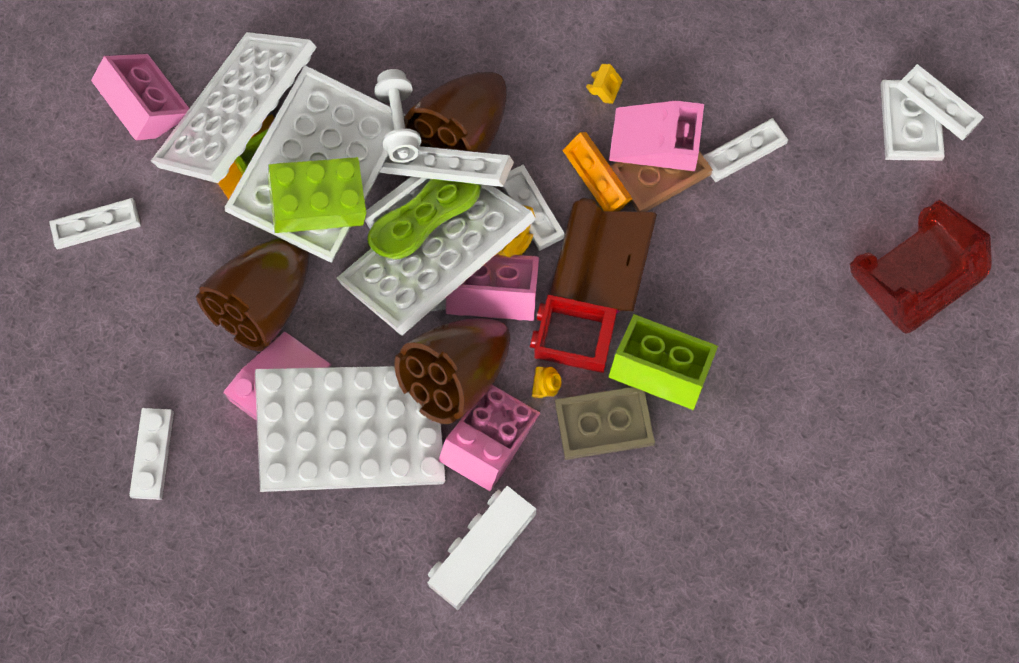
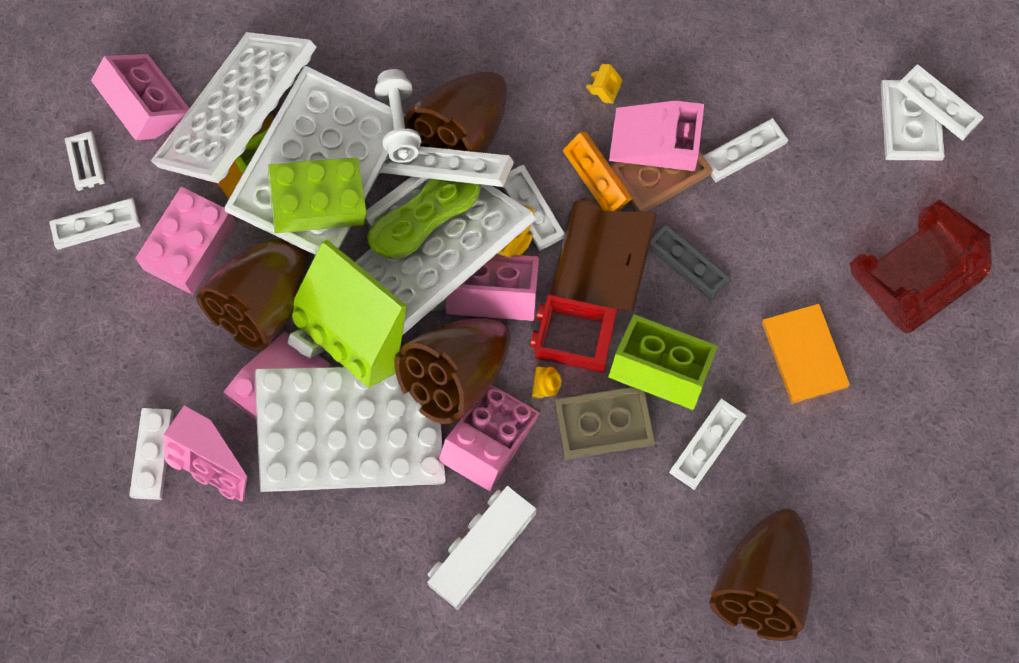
none -> white tile [64,131,105,191]
none -> bright pink brick [135,187,237,295]
none -> bright pink slope [163,405,247,501]
none -> white plate [287,329,326,358]
none -> lime slope [292,240,407,388]
none -> dark grey tile [649,223,731,301]
none -> white plate [669,399,746,490]
none -> reddish brown cylinder [709,509,813,641]
none -> light orange tile [762,304,850,404]

